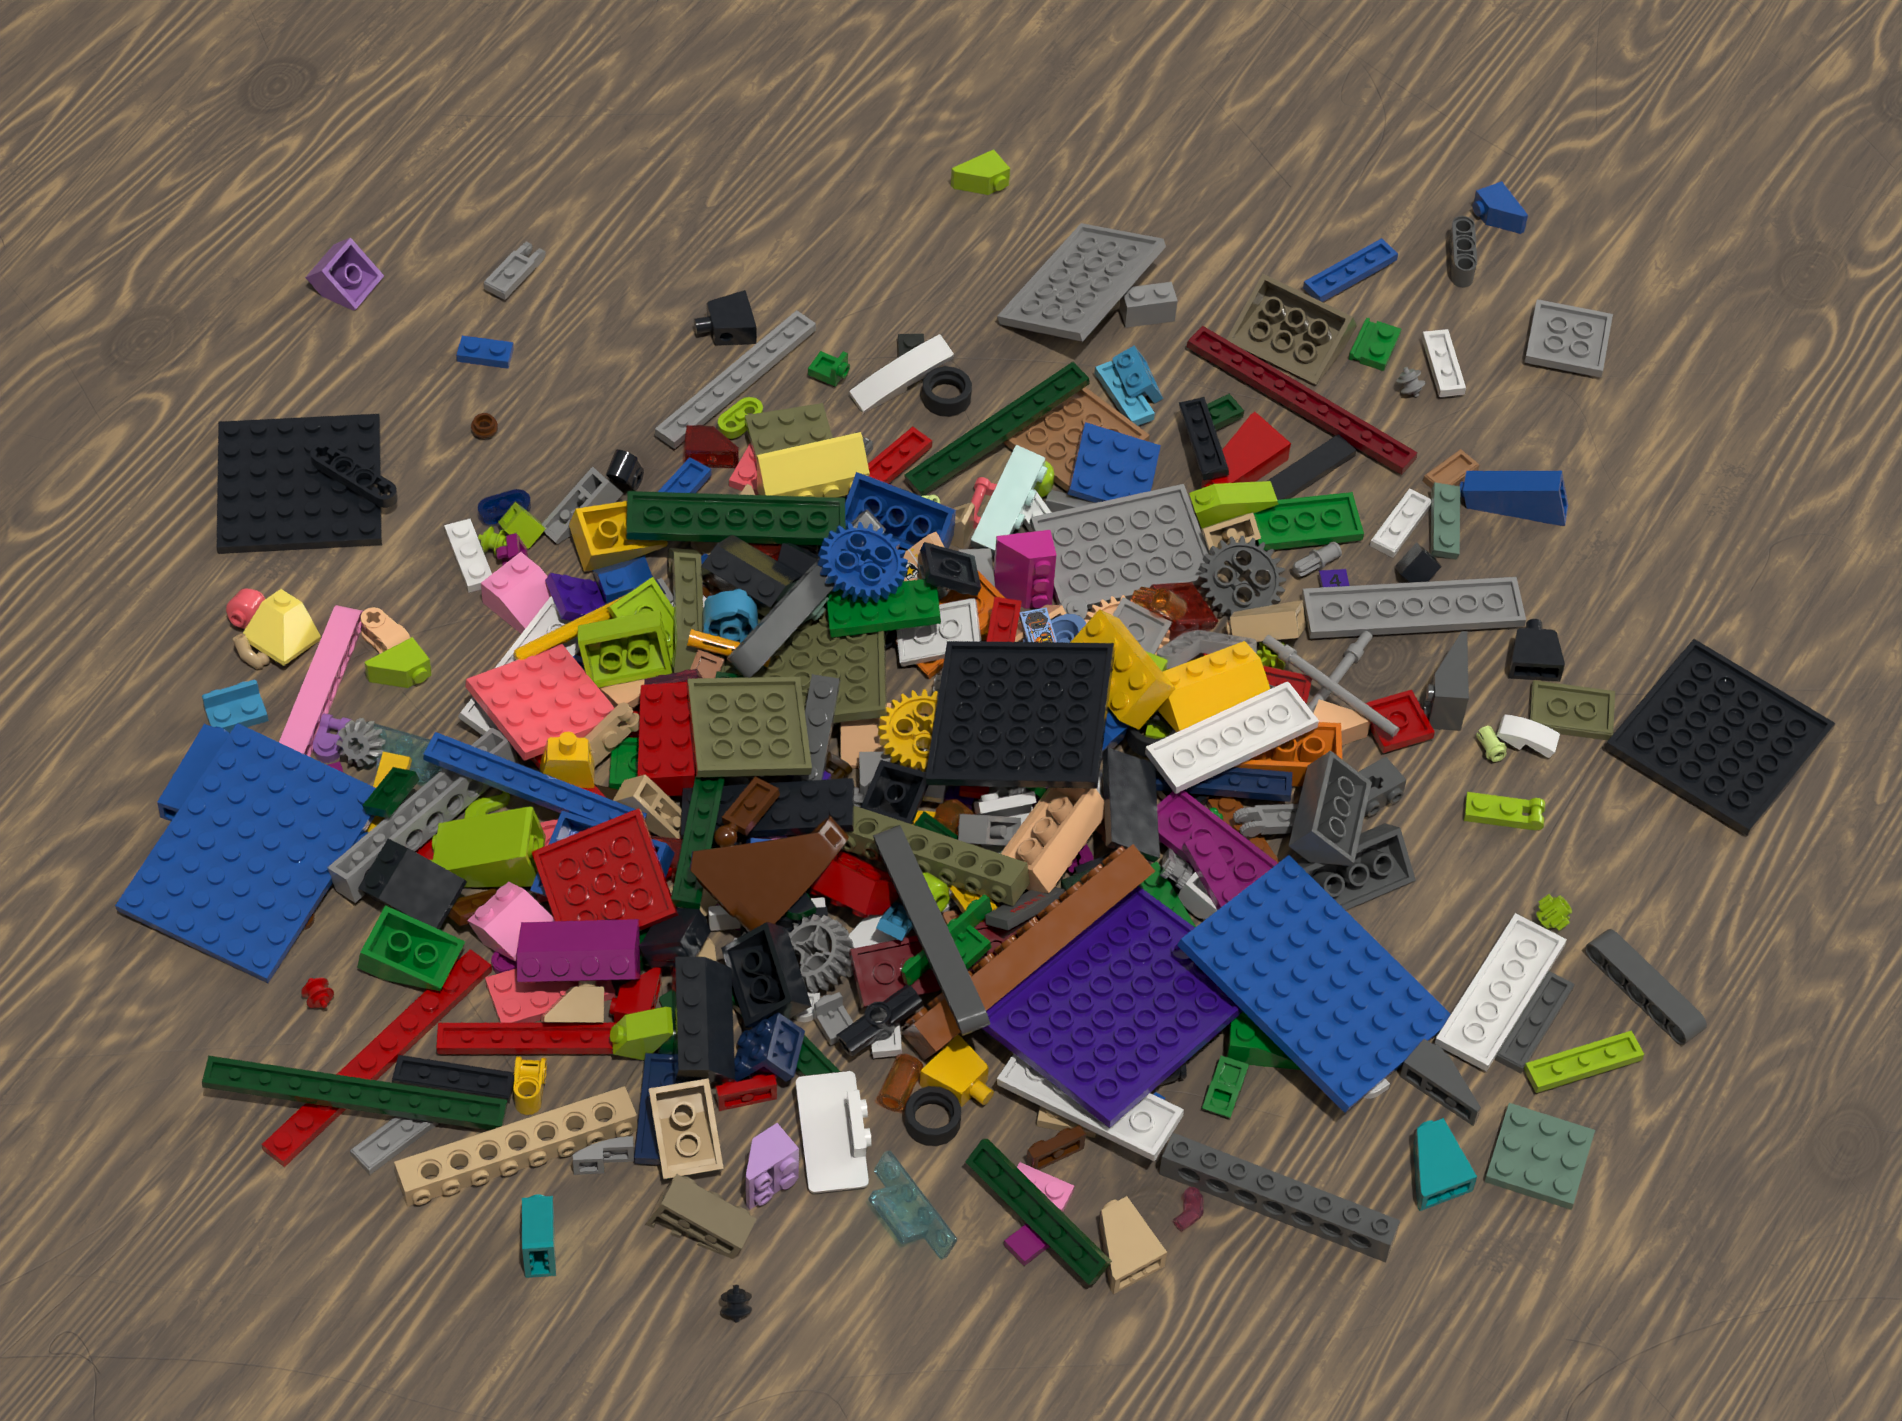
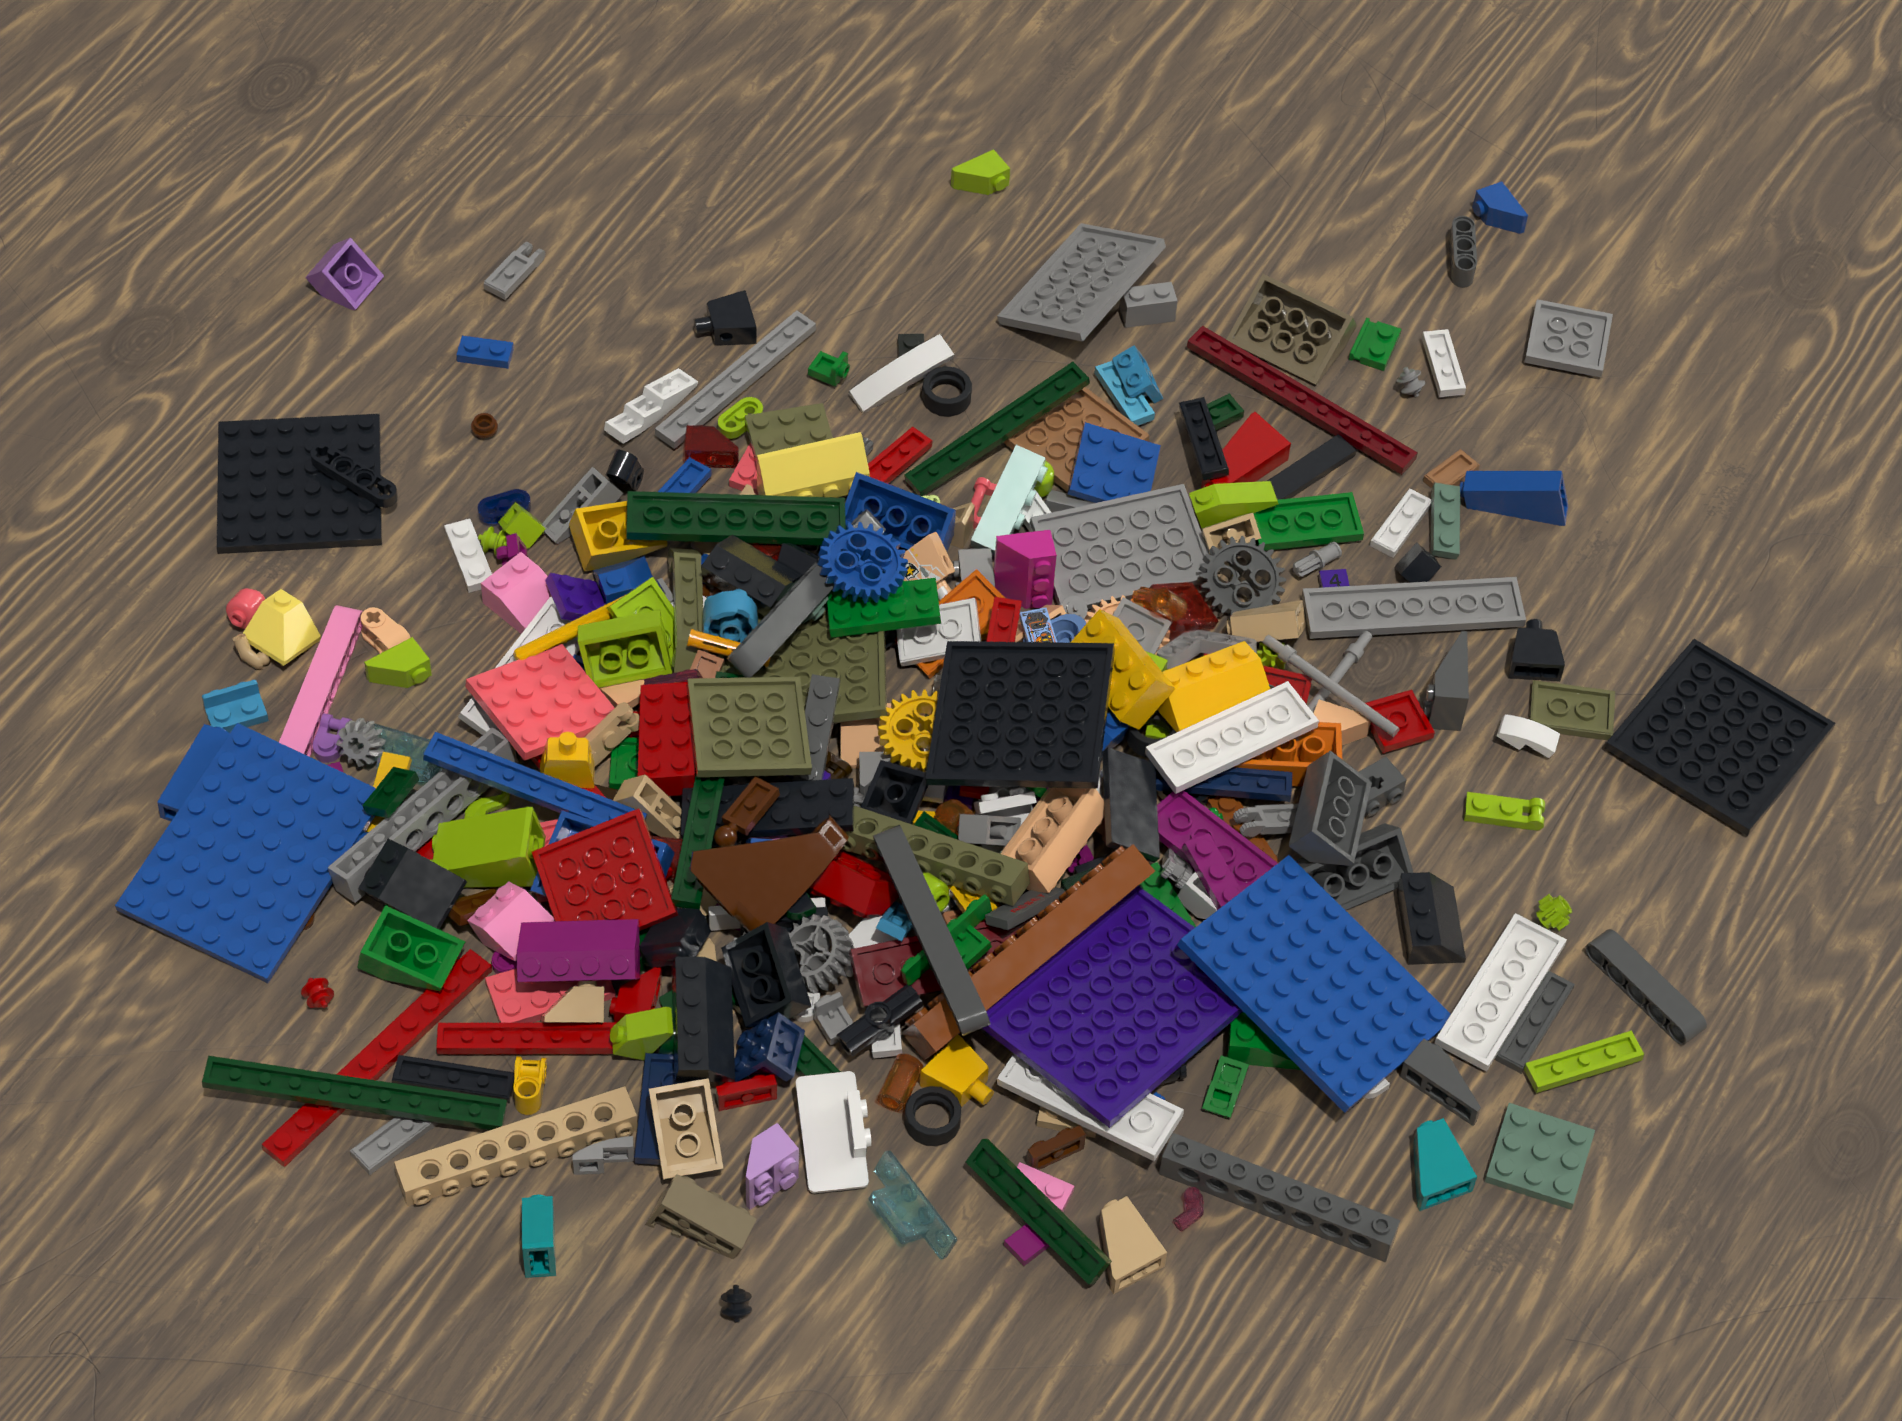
black plate [920,542,981,596] -> none
blue plate [1303,238,1398,302] -> none
yellowish green pin [1476,726,1507,762] -> none
none -> white slope [604,368,698,444]
none -> black slope [1397,872,1466,965]

